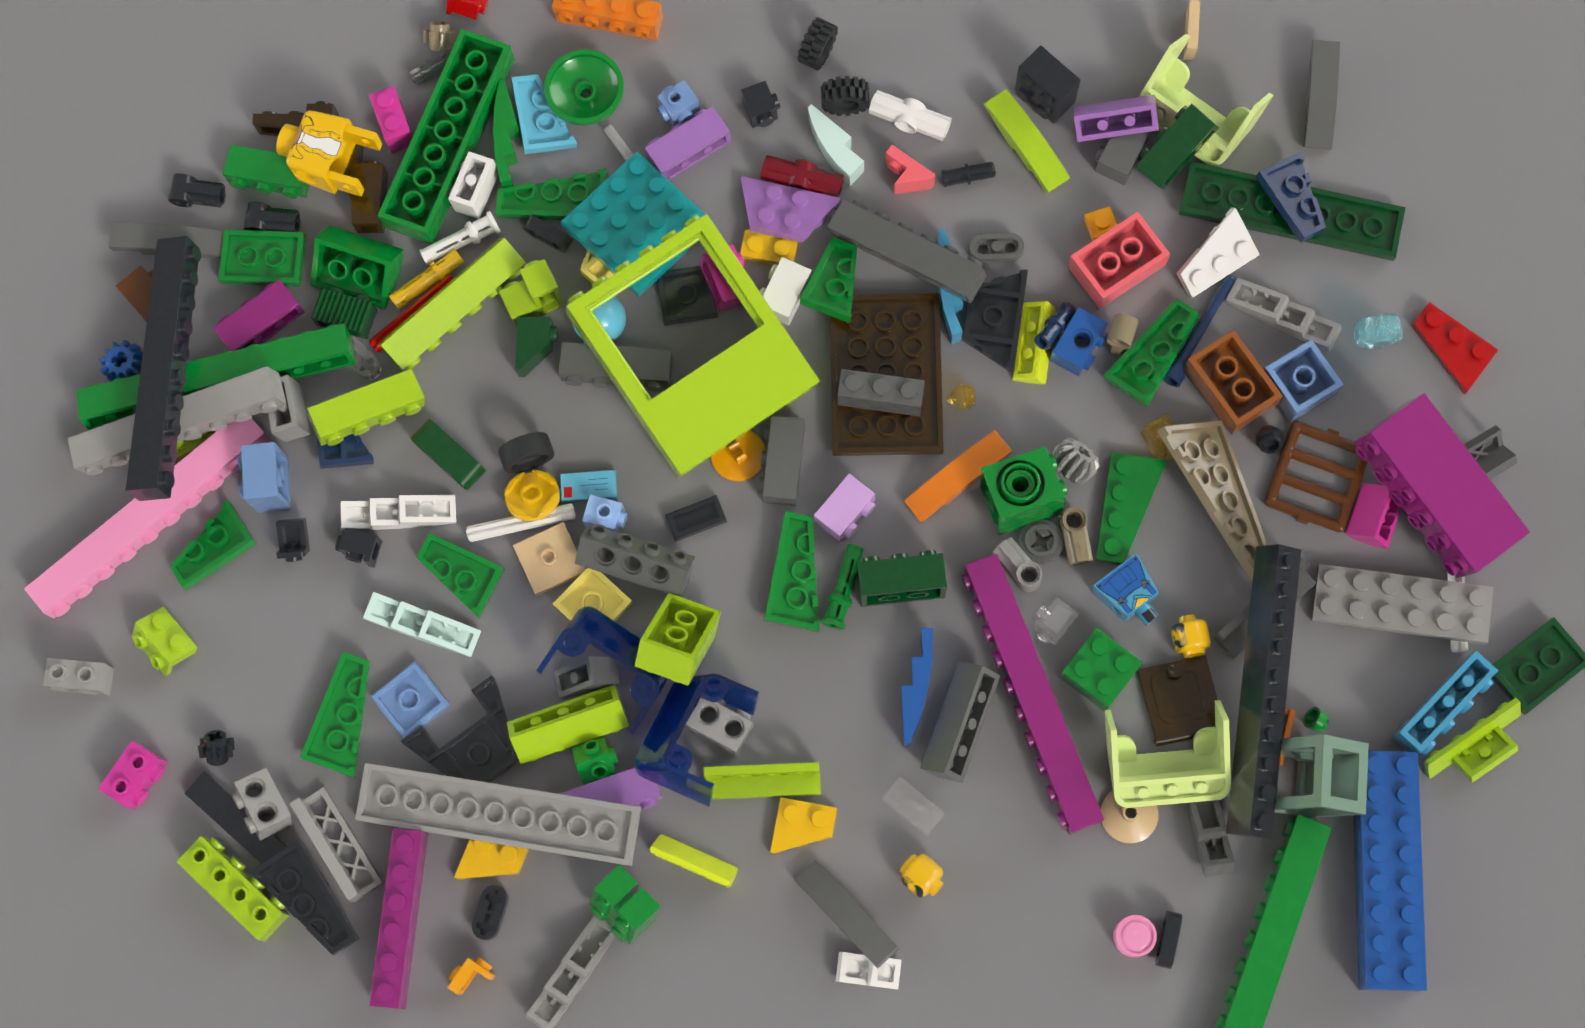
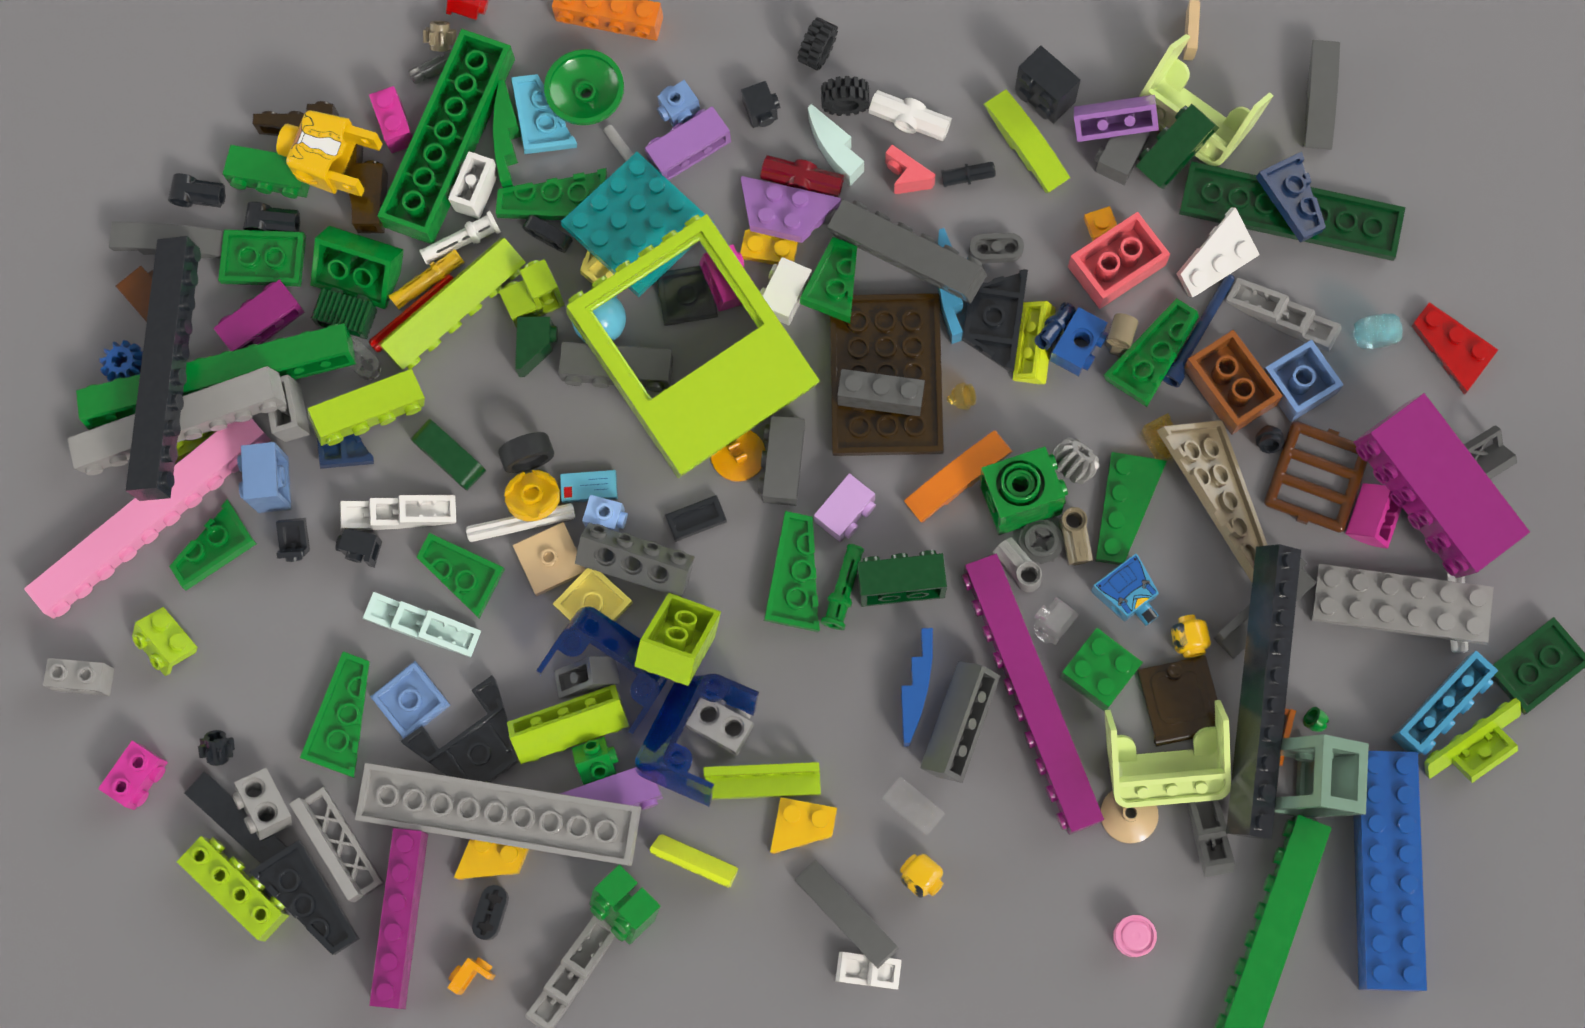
black beam [1155,910,1182,969] -> none

